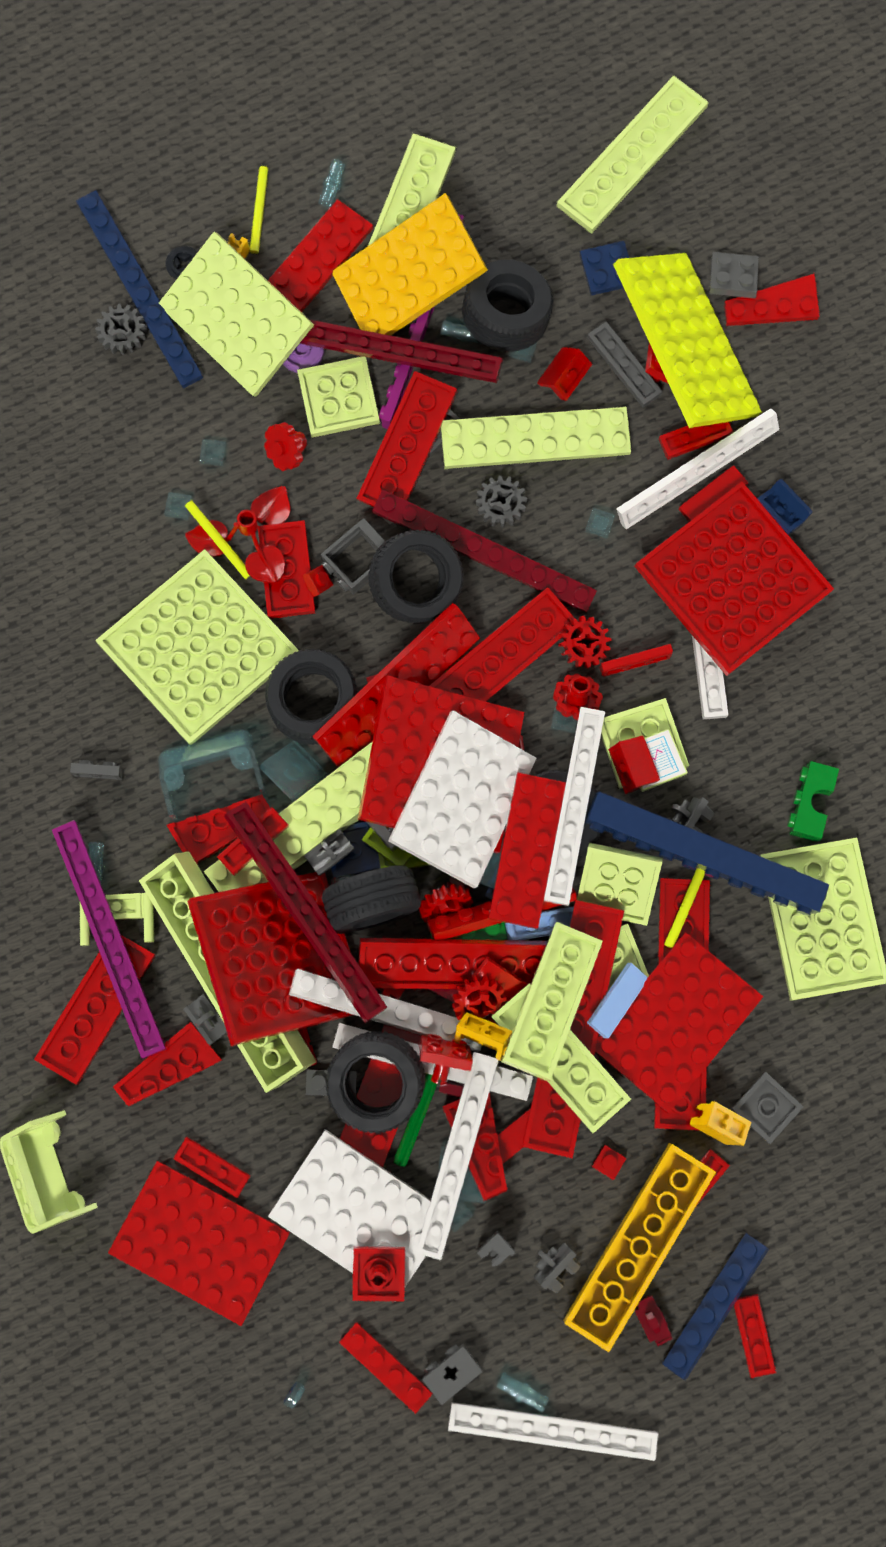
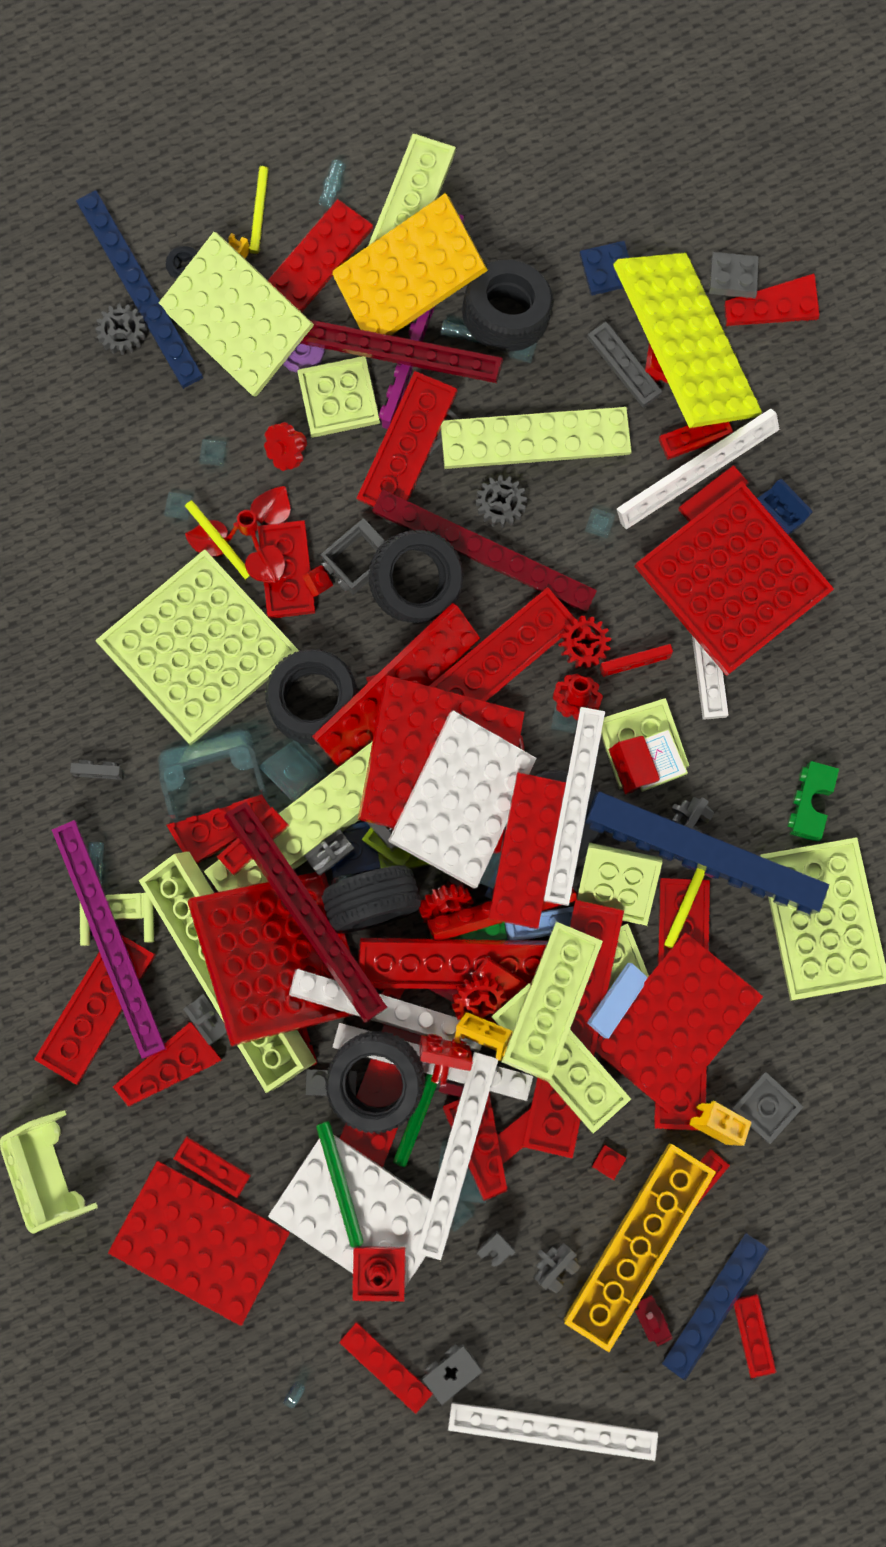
clear light blue pin [496,1372,549,1413] -> none
red panel [537,347,592,401] -> none
yellowish green plate [557,76,708,234] -> none
none -> green axle [317,1122,364,1248]

